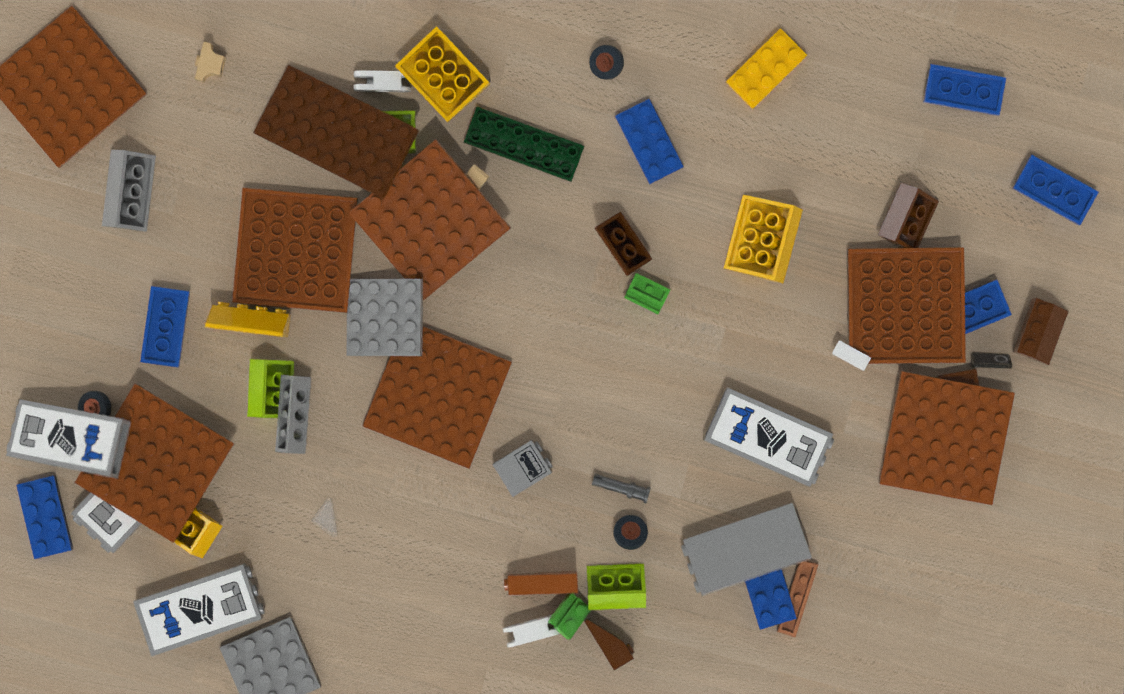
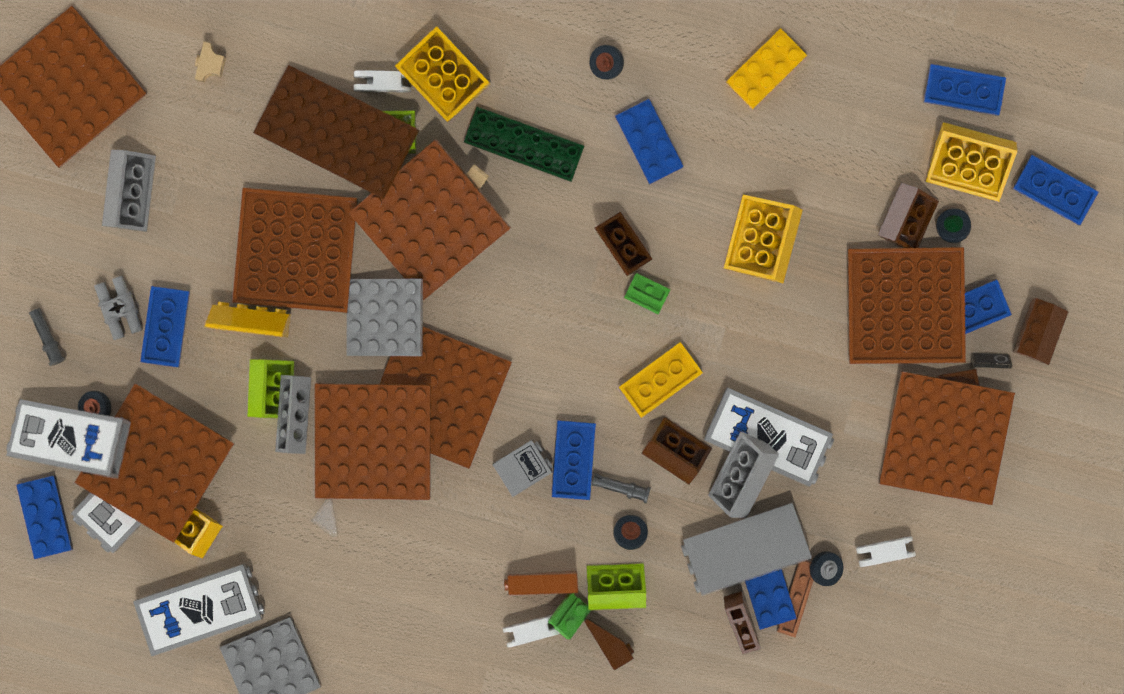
white sticker [832,341,871,371] -> none
none -> dark grey pin [29,308,66,366]
none -> light grey pin [94,276,142,340]
none -> dark orange plate [315,383,431,500]
none -> blue plate [552,420,596,500]
none -> yellow plate [619,342,703,418]
none -> reddish brown slope [641,417,712,485]
none -> light grey slope [708,432,779,518]
none -> reddish brown slope [724,591,761,654]
none -> black wheel [810,551,844,586]
none -> white piece [856,536,916,567]
none -> yellow slope [926,122,1017,202]
none -> black wheel [936,209,971,243]

